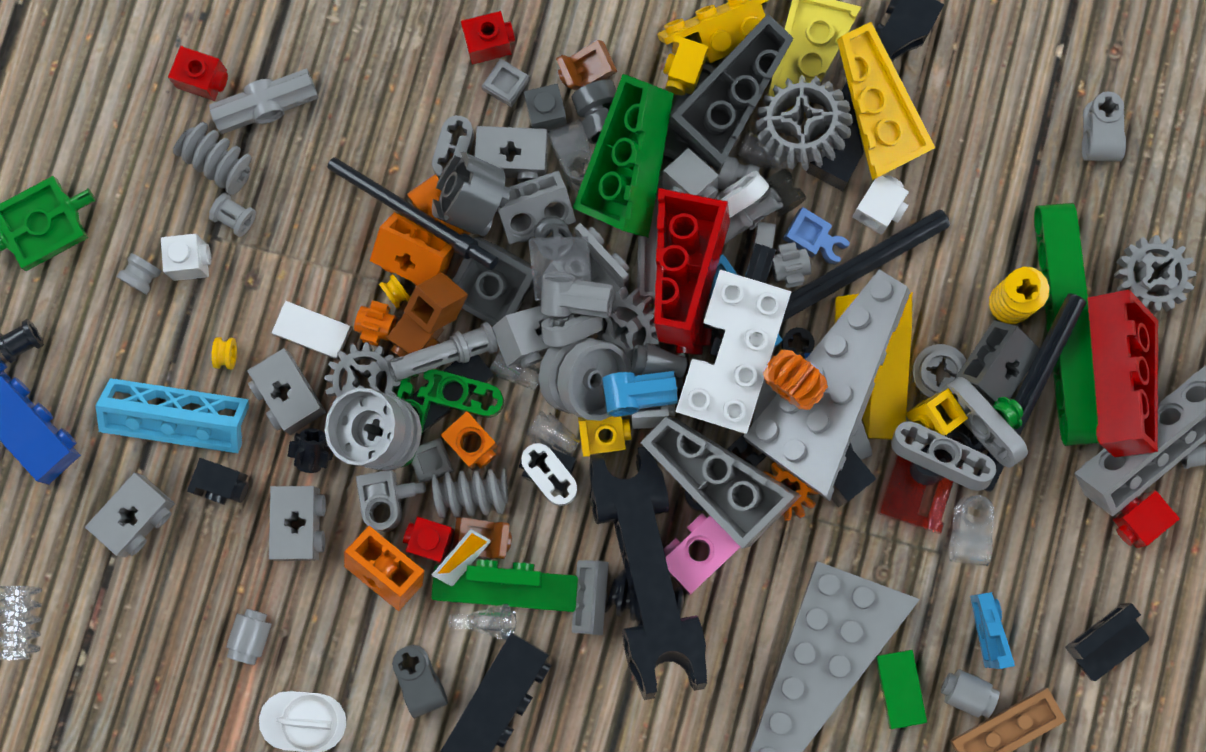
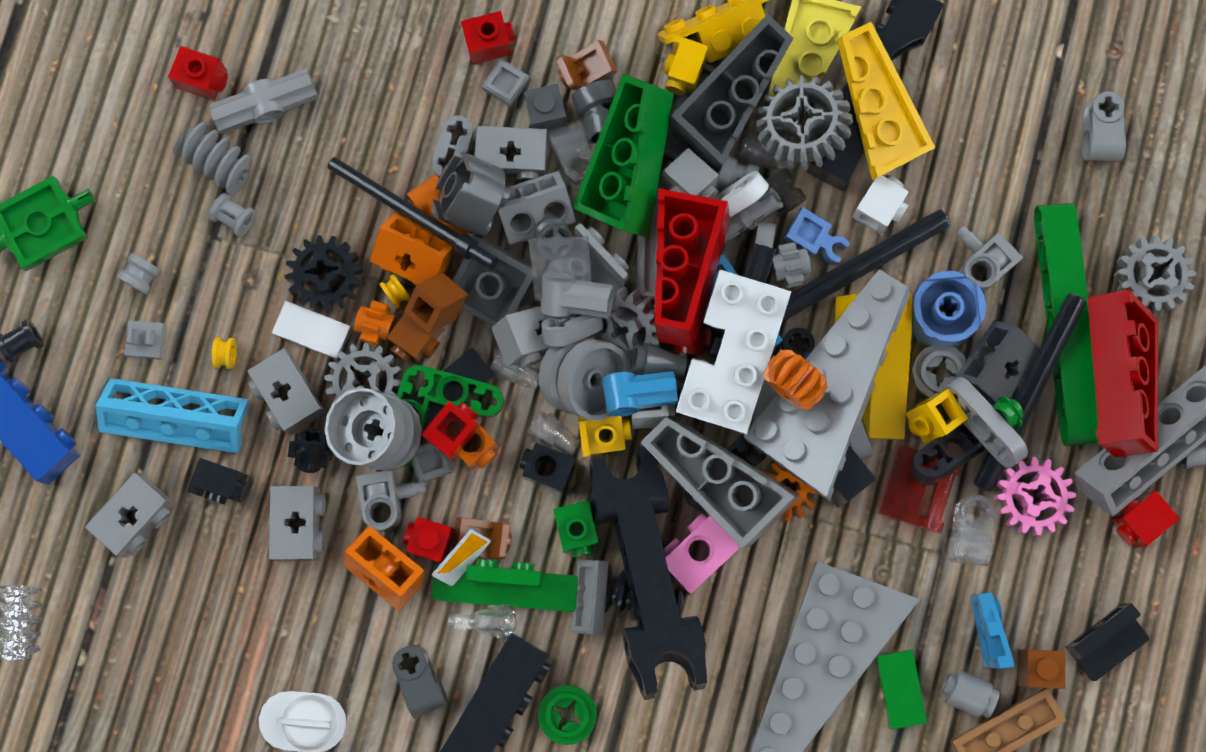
white brick [161,234,211,281] -> none
light grey brick [226,608,272,665] -> none
light grey pin [387,322,498,382] -> none
light grey piece [432,468,508,518] -> none
white beam [521,443,577,506] -> none
light grey beam [891,421,996,491] -> none
yellow piece [989,267,1049,324] -> none
none -> light grey tile [124,320,167,360]
none -> black gear [284,235,363,313]
none -> red brick [421,401,480,461]
none -> green gear [538,685,597,745]
none -> green brick [553,500,599,558]
none -> medium blue brick [912,271,986,348]
none -> light grey piece [957,226,1023,293]
none -> bright pink gear [994,457,1076,536]
none -> dark orange brick [1017,649,1065,689]

